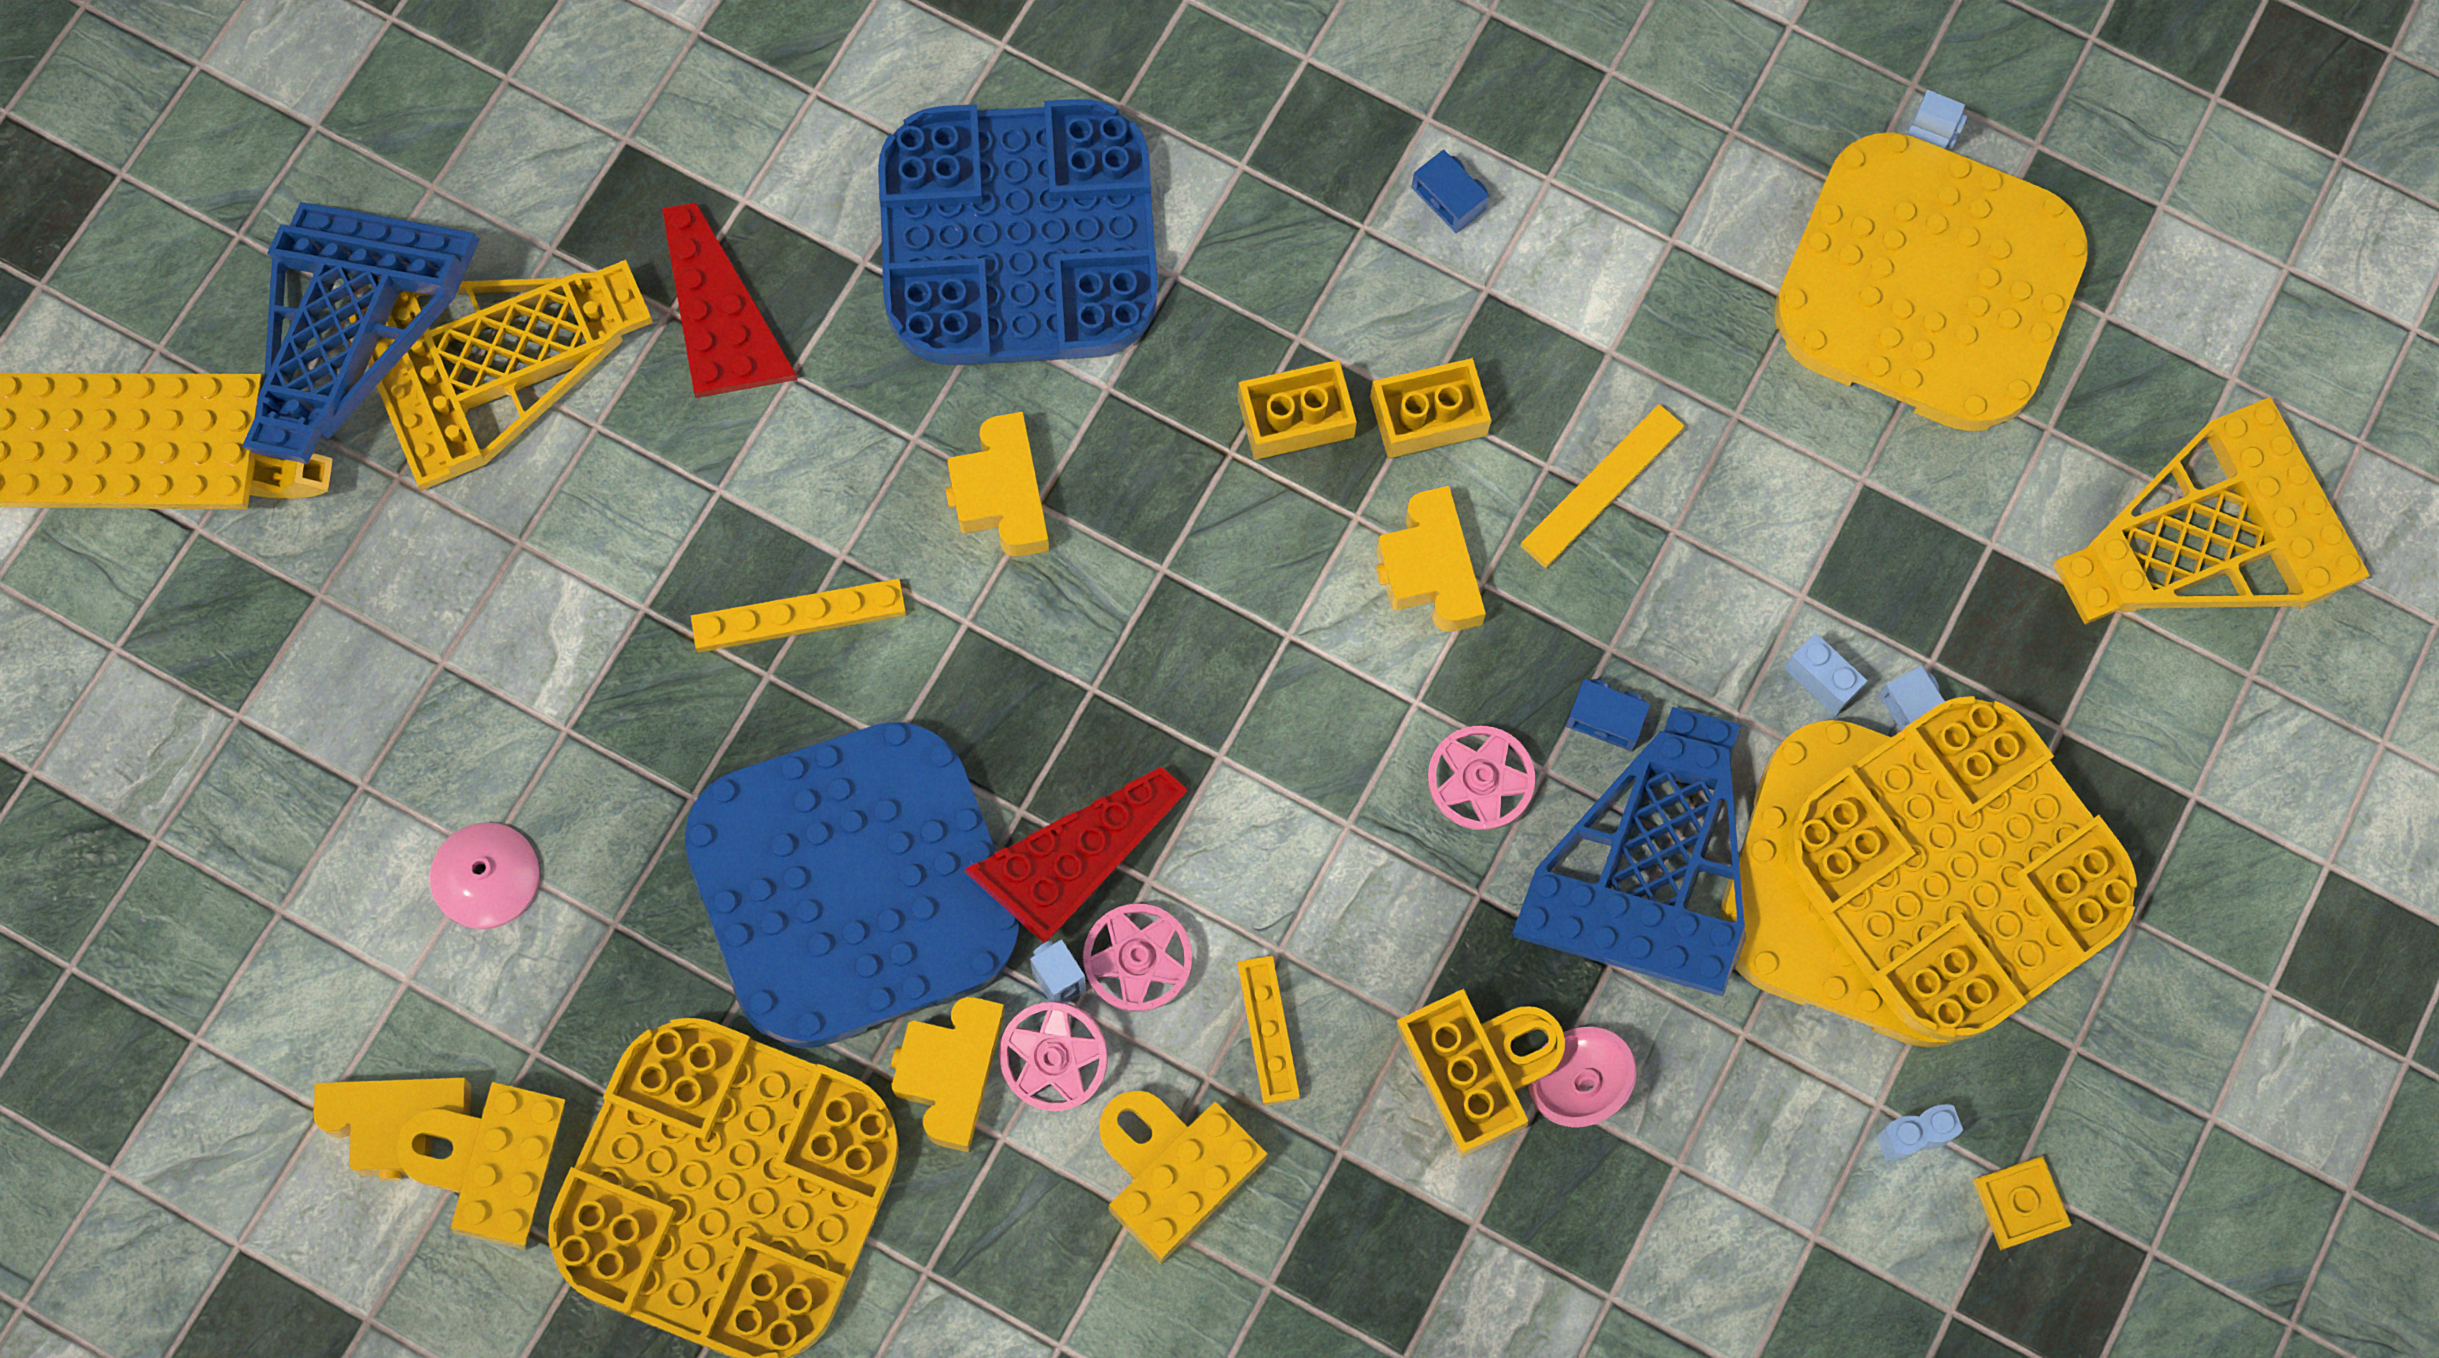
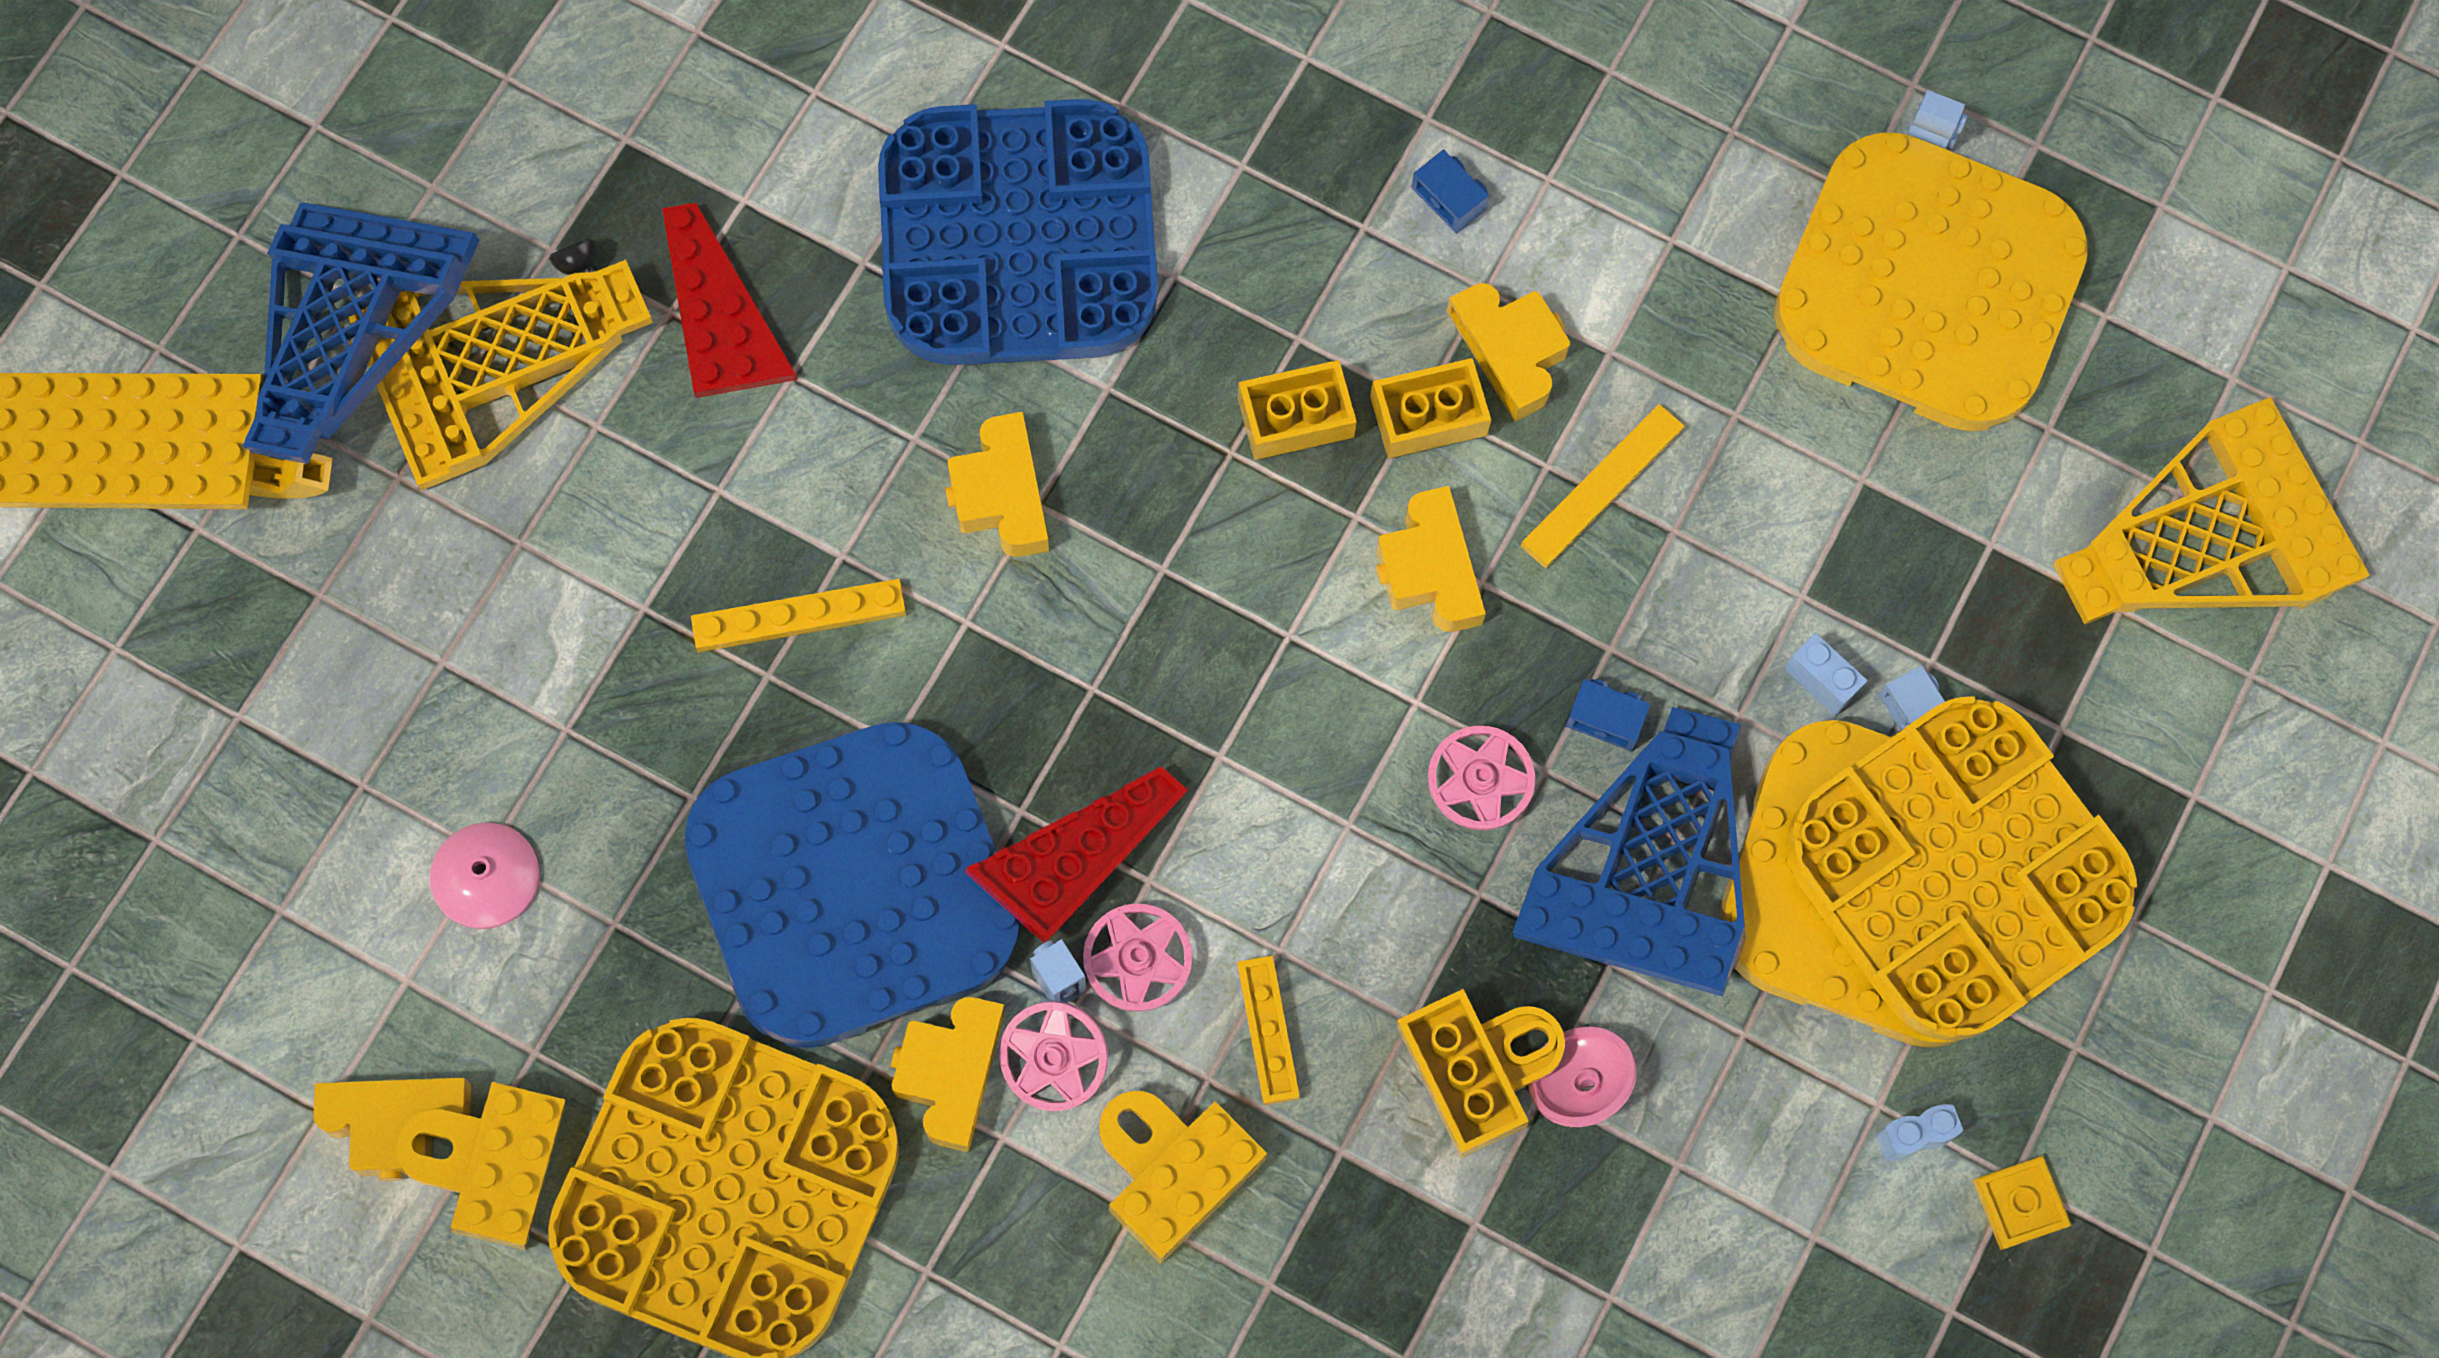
none -> black brick [549,238,596,276]
none -> yellow brick [1446,283,1570,422]

